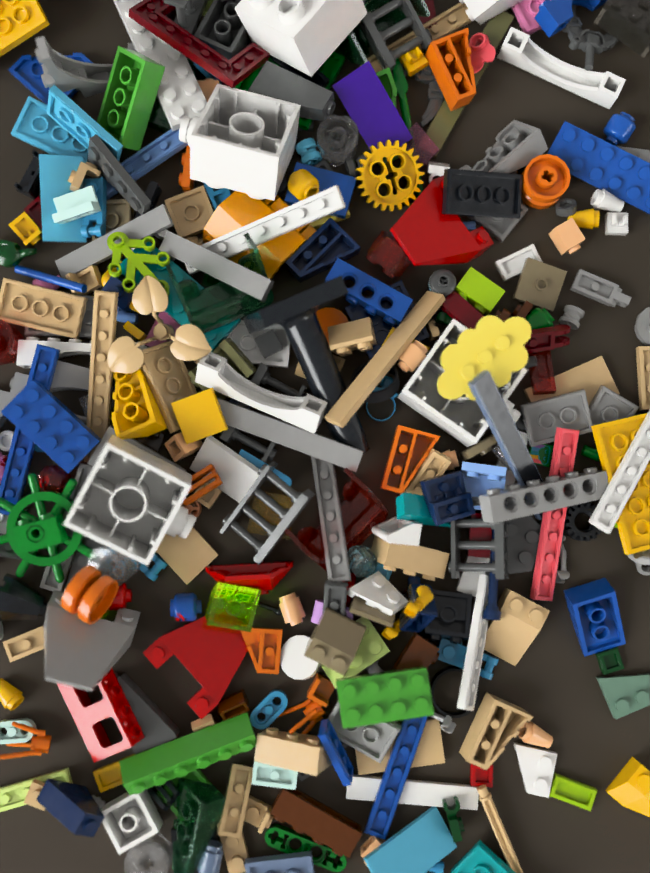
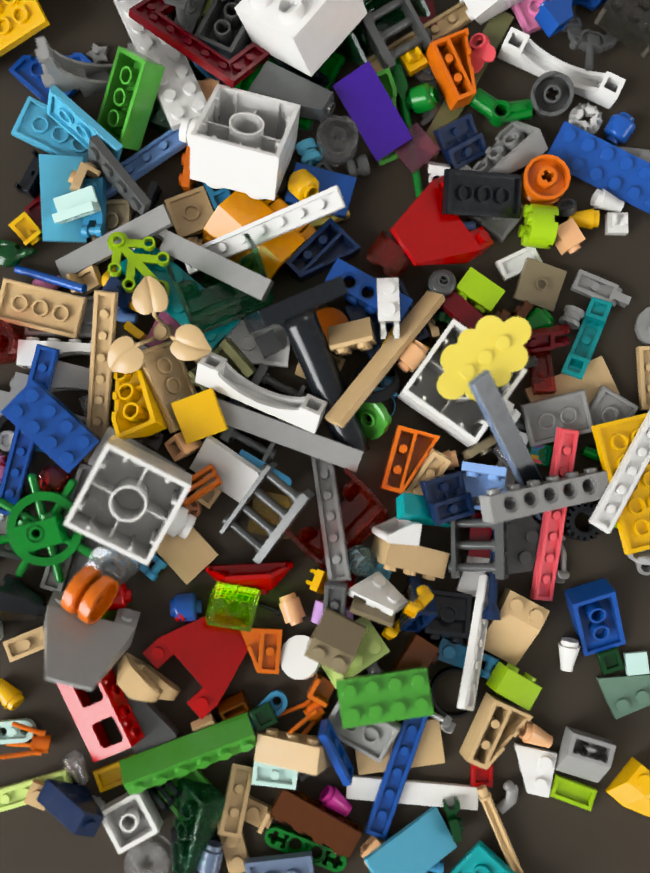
yellow gear [355,140,424,211] -> none
none -> clear cone [62,750,90,786]
none -> light grey piece [85,43,109,64]
none -> tan connector [117,652,181,702]
none -> dark green tile [249,700,279,732]
none -> yellow tile [306,569,328,594]
none -> dark pink cone [319,785,352,817]
none -> bright green plate [356,402,392,440]
none -> white hinge [376,277,400,339]
none -> green head [406,82,439,114]
none -> dark blue slope [433,113,487,169]
none -> green piece [468,88,533,127]
none -> lime brick [486,661,542,711]
none -> light grey arm [496,780,519,815]
none -> lime brick [518,203,559,249]
none -> dark grey brick [530,71,575,119]
none -> light grey slope [555,726,616,783]
none -> white cone [558,637,580,672]
none -> teal slope [561,297,613,380]
none -> white gear [568,102,603,135]
none -> light aqua tile [623,650,650,676]

